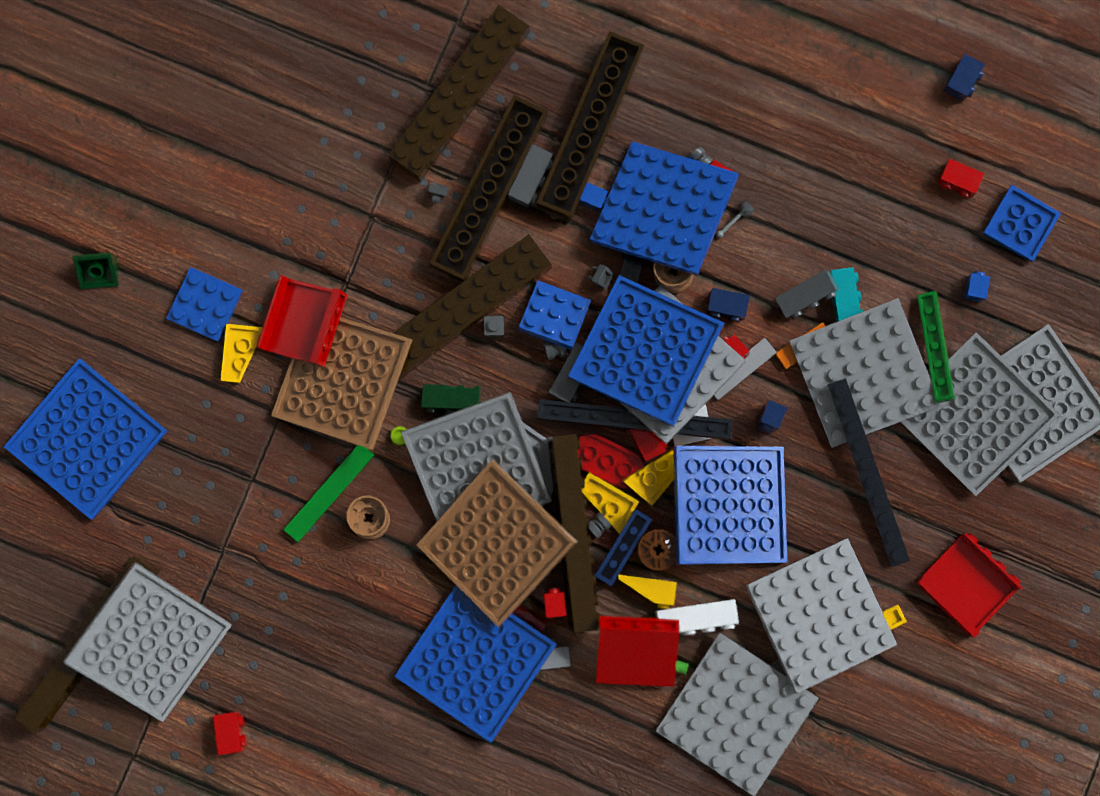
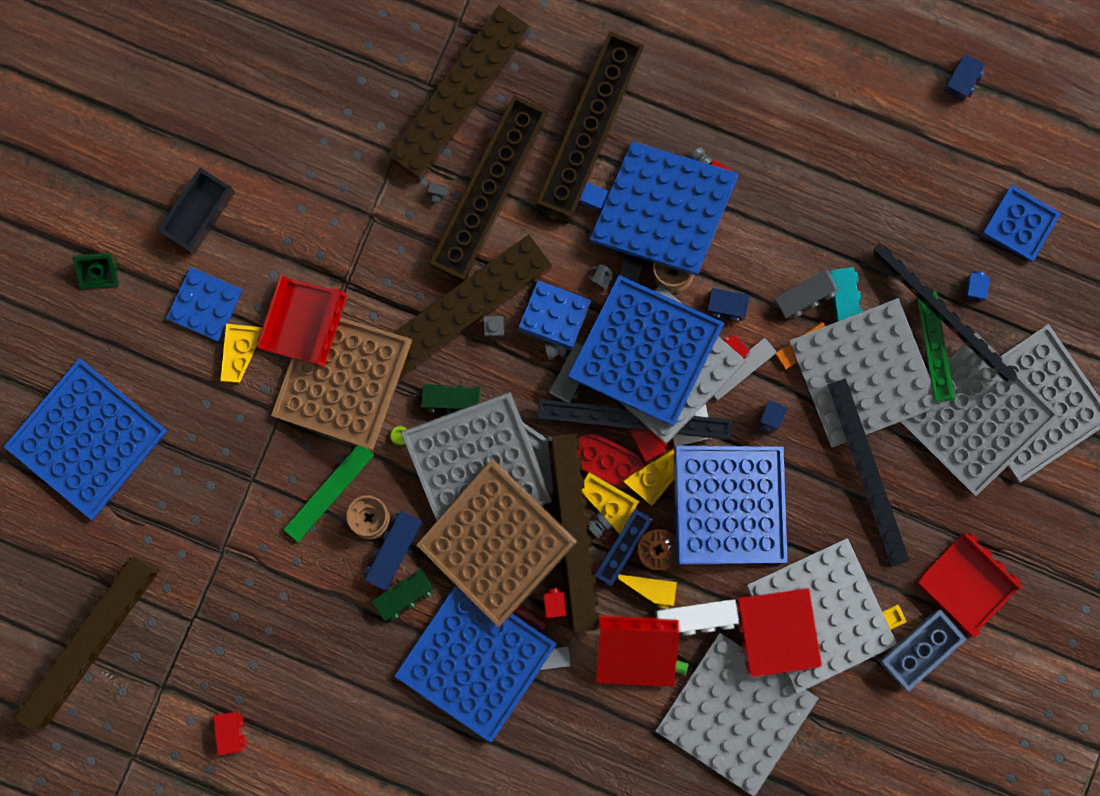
light grey plate [64,562,232,722] -> none
dark grey brick [508,144,554,208] -> none
hinge [716,200,755,238] -> none
red brick [937,159,985,198] -> none
none -> black piece [158,167,235,255]
none -> dark blue brick [364,511,423,591]
none -> dark green wedge [372,568,435,622]
none -> red panel [736,588,822,677]
none -> black plate [873,244,1017,387]
none -> sand blue brick [878,609,967,692]

